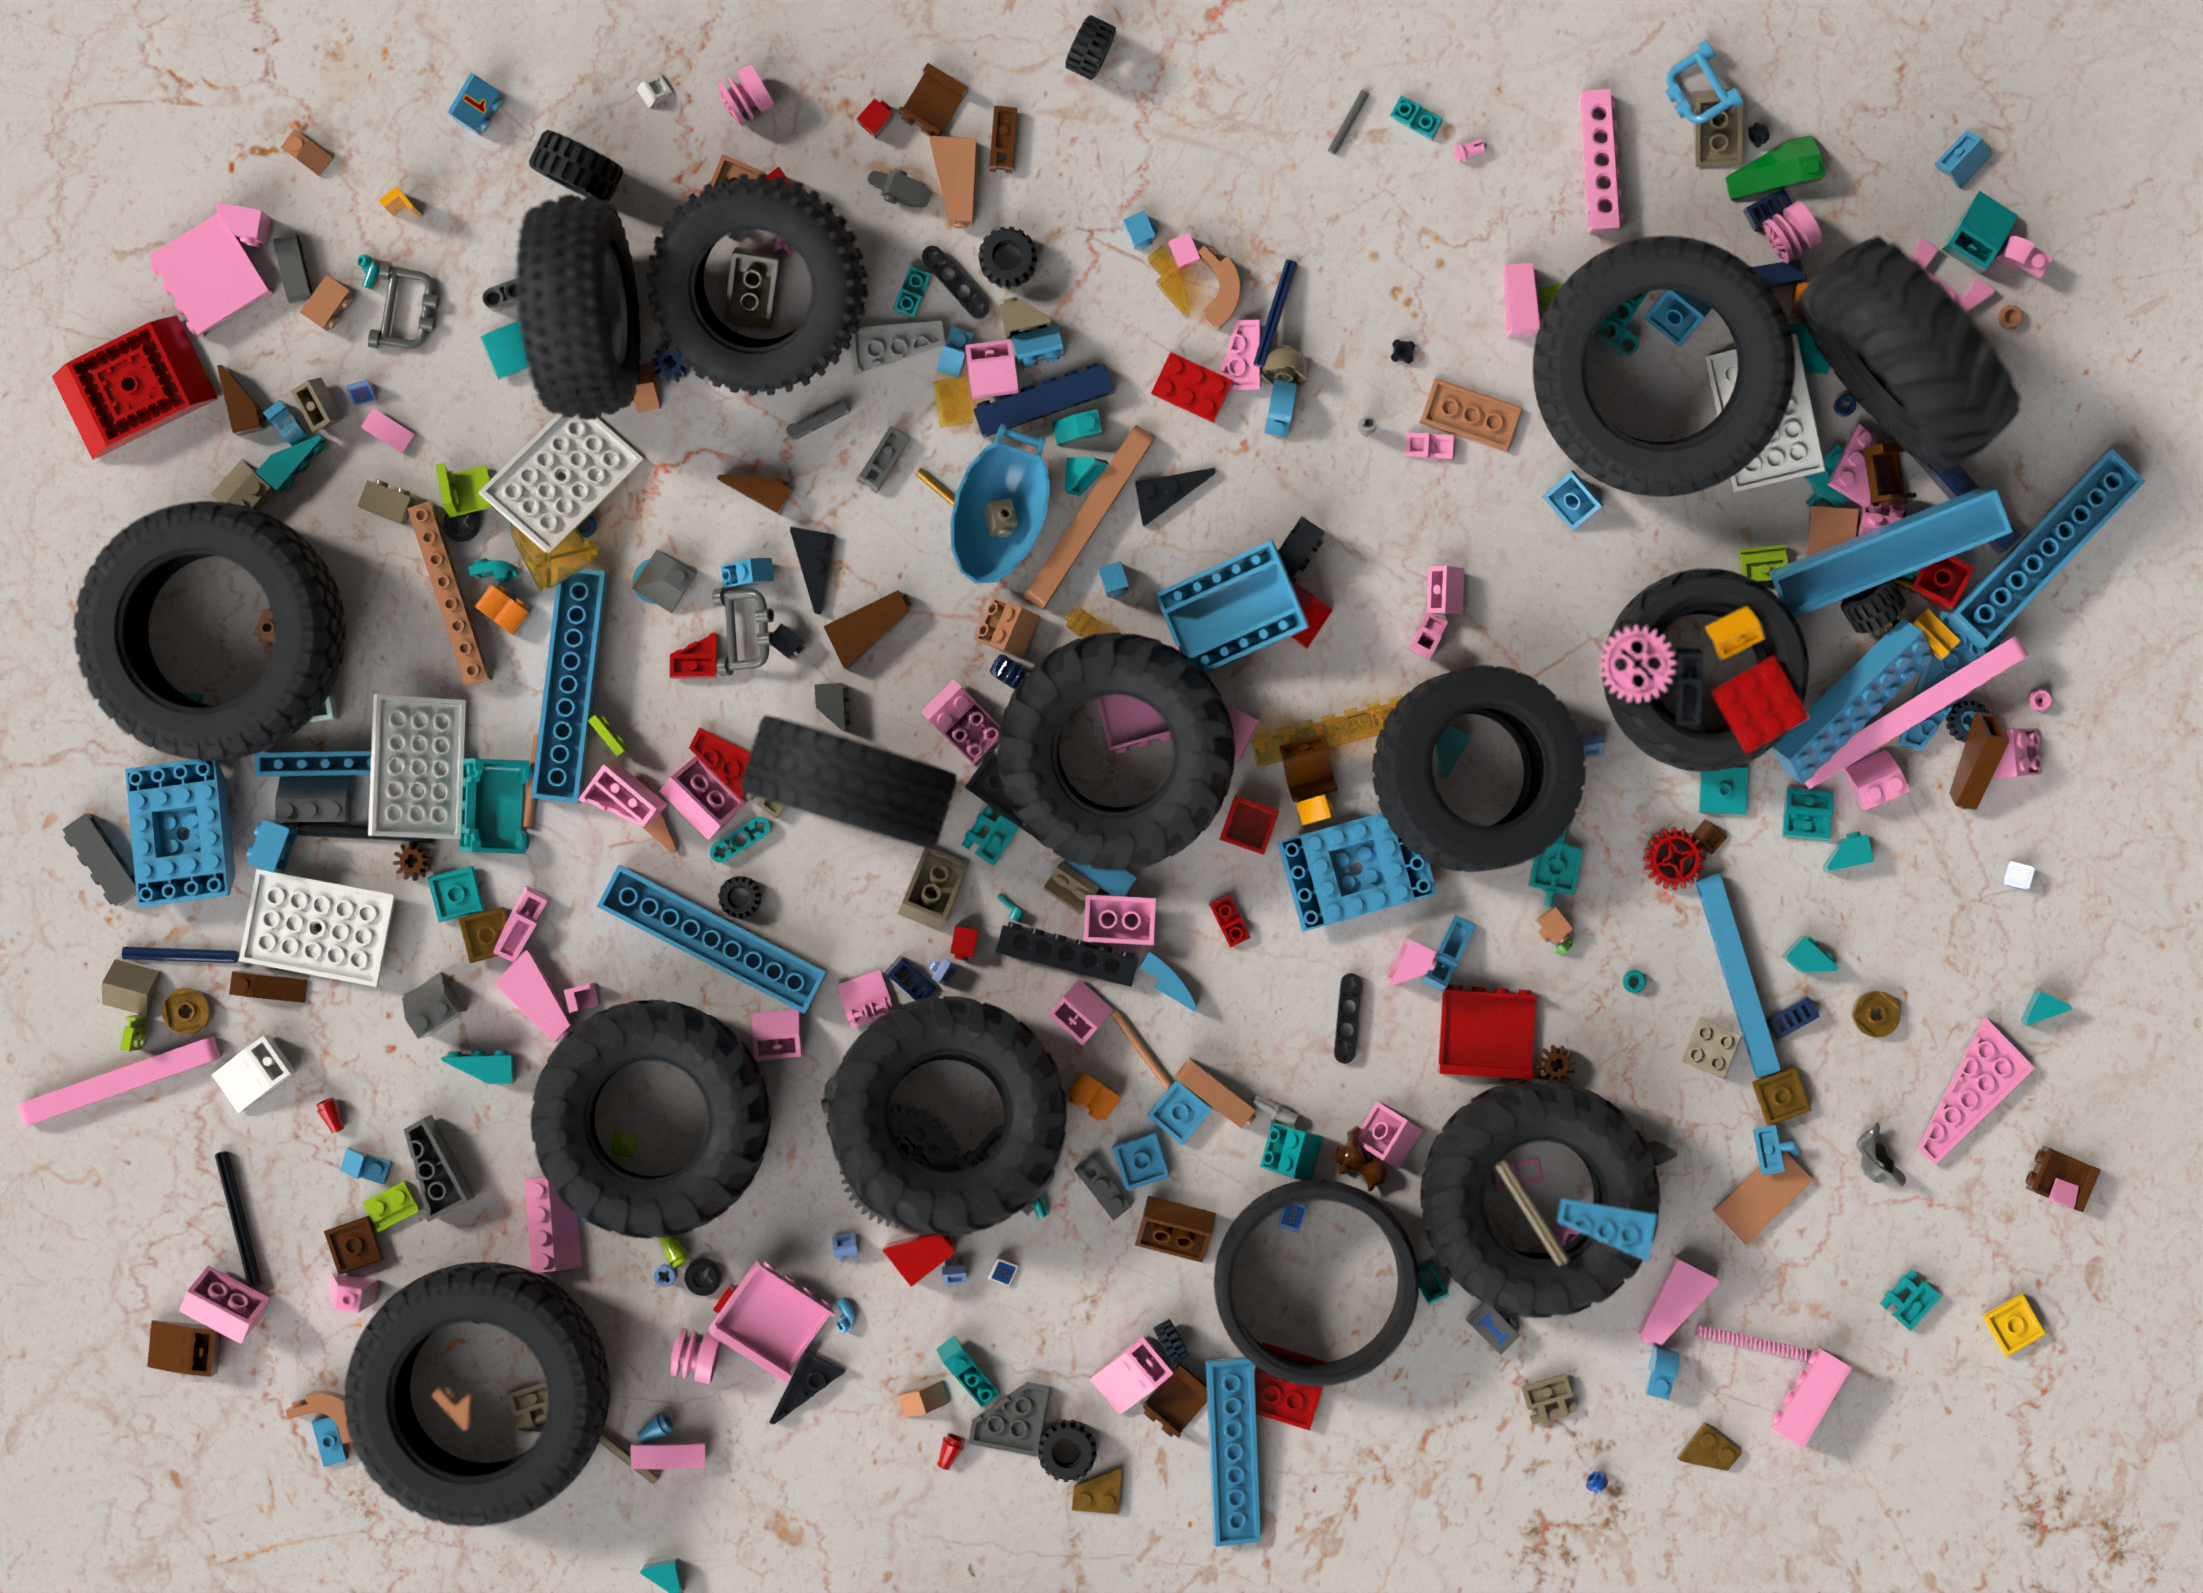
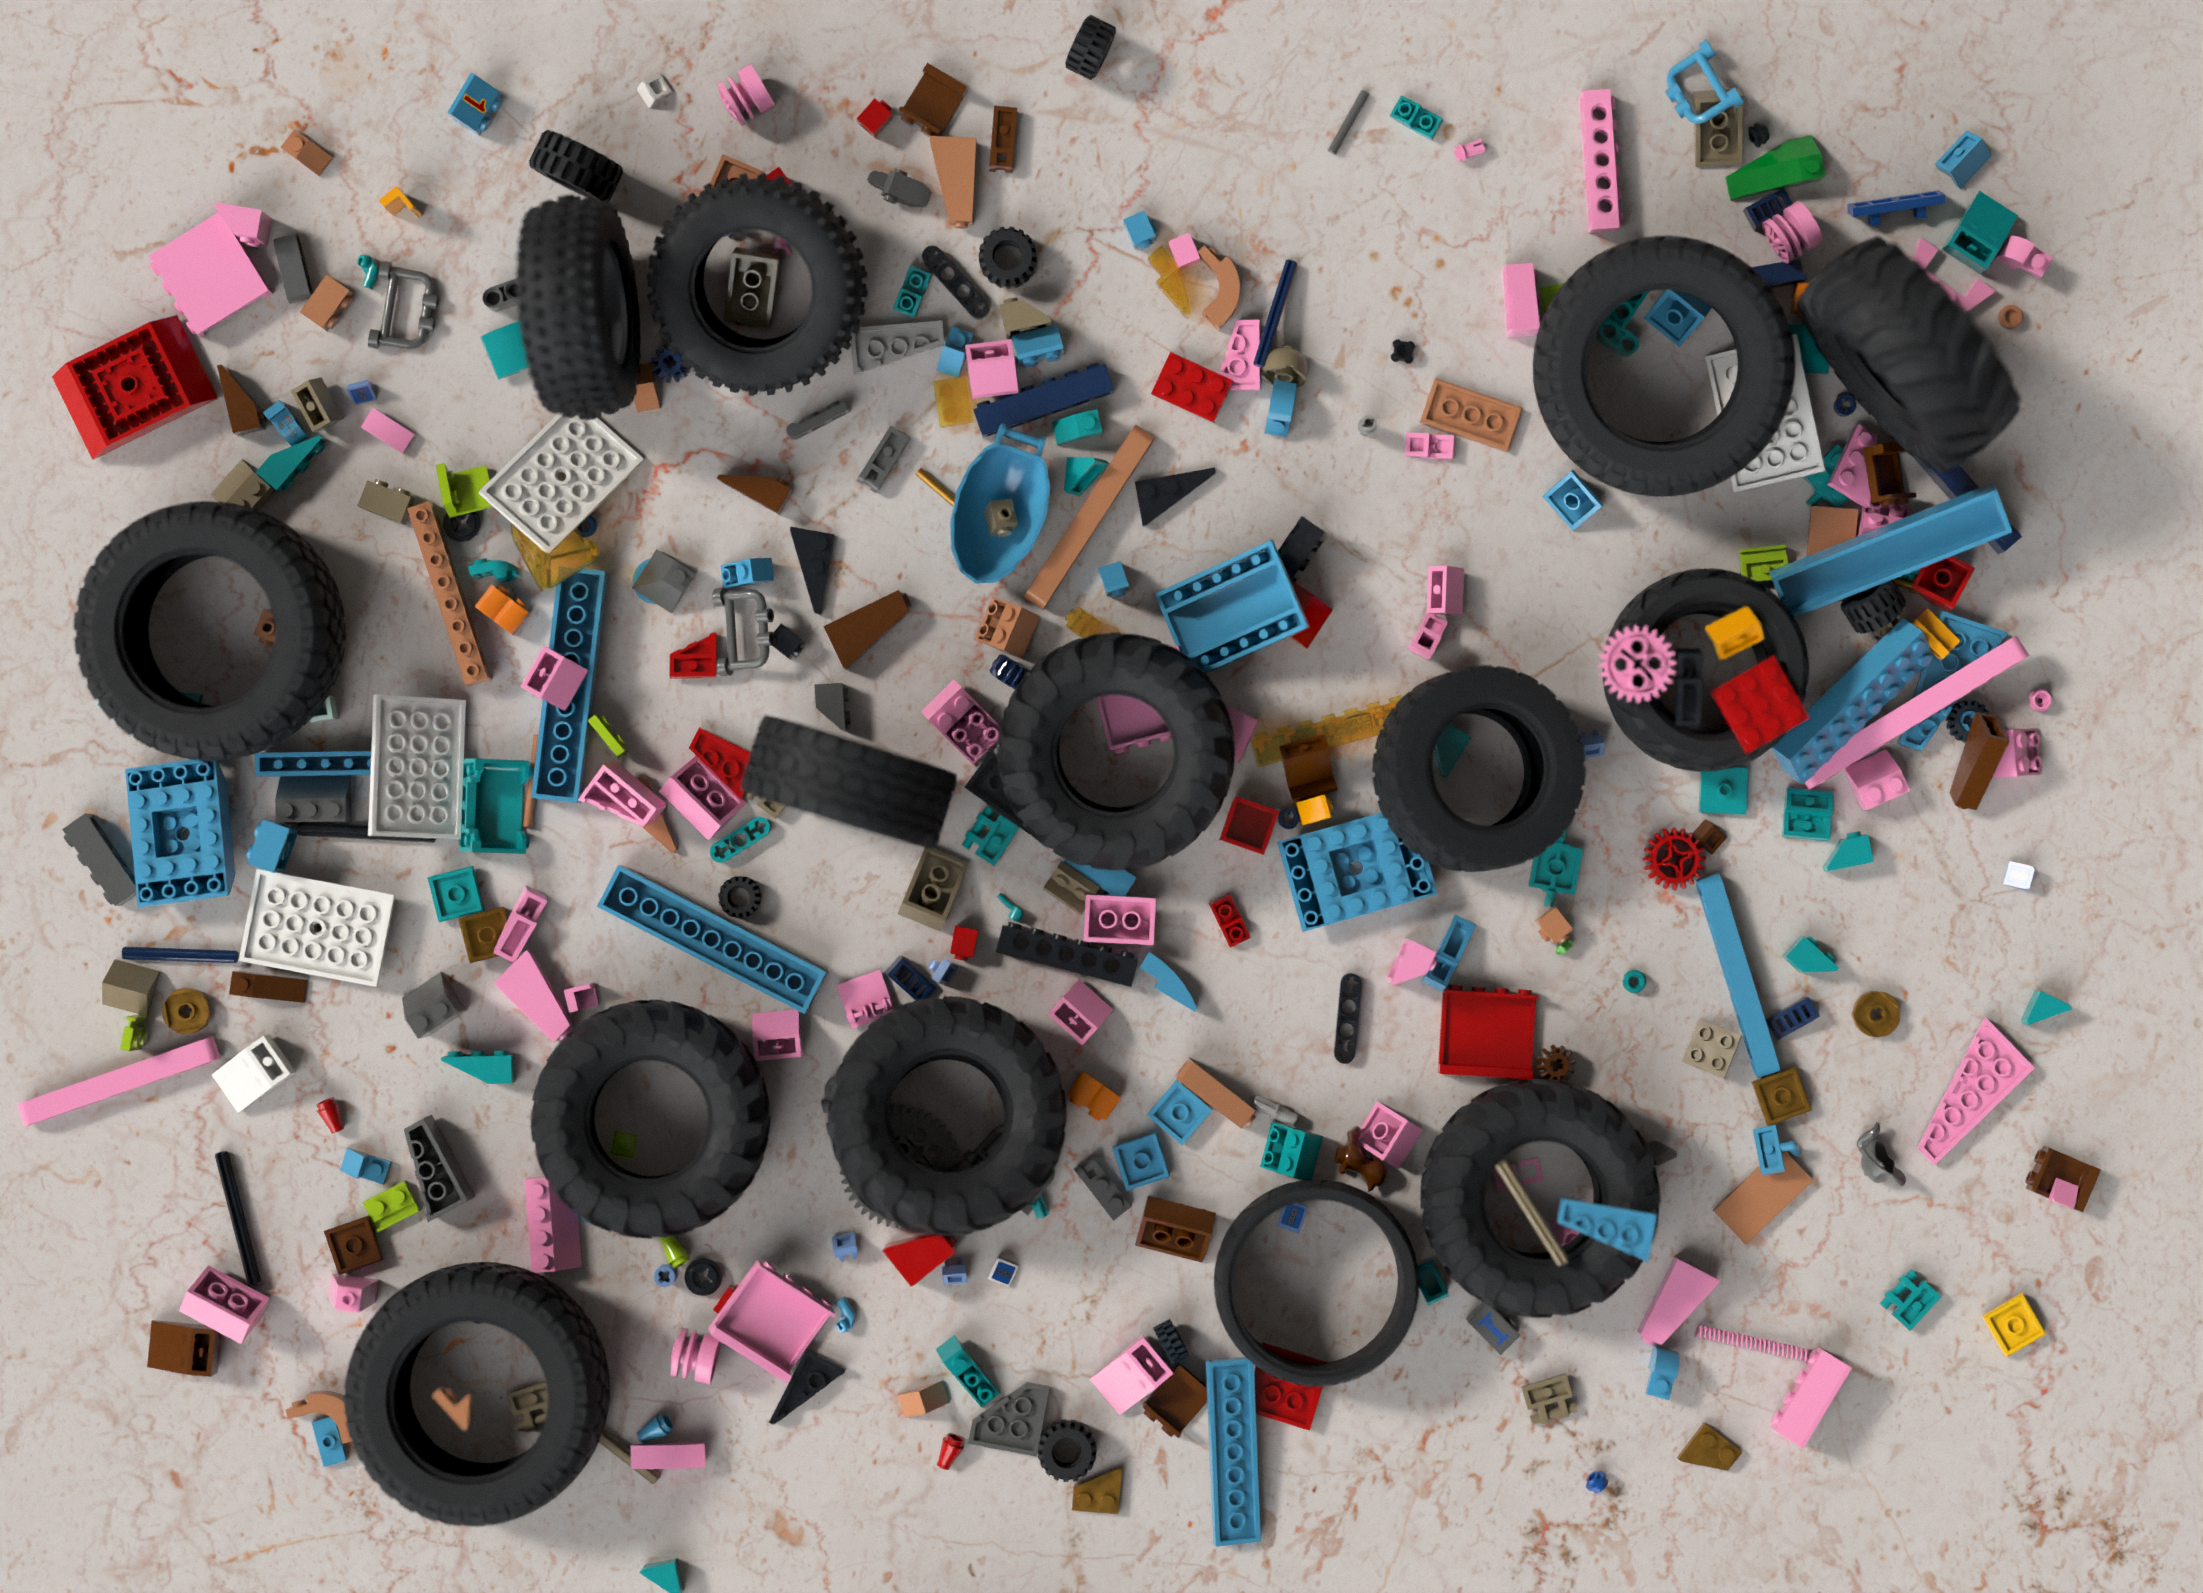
reddish brown gear [393,841,434,881] -> none
nougat bar [1110,1009,1172,1089] -> none
dark azure brick [1946,449,2145,649] -> none
none -> bright pink slope [520,646,589,711]
none -> dark blue bush [1278,808,1299,829]
none -> blue hinge [1847,190,1945,226]

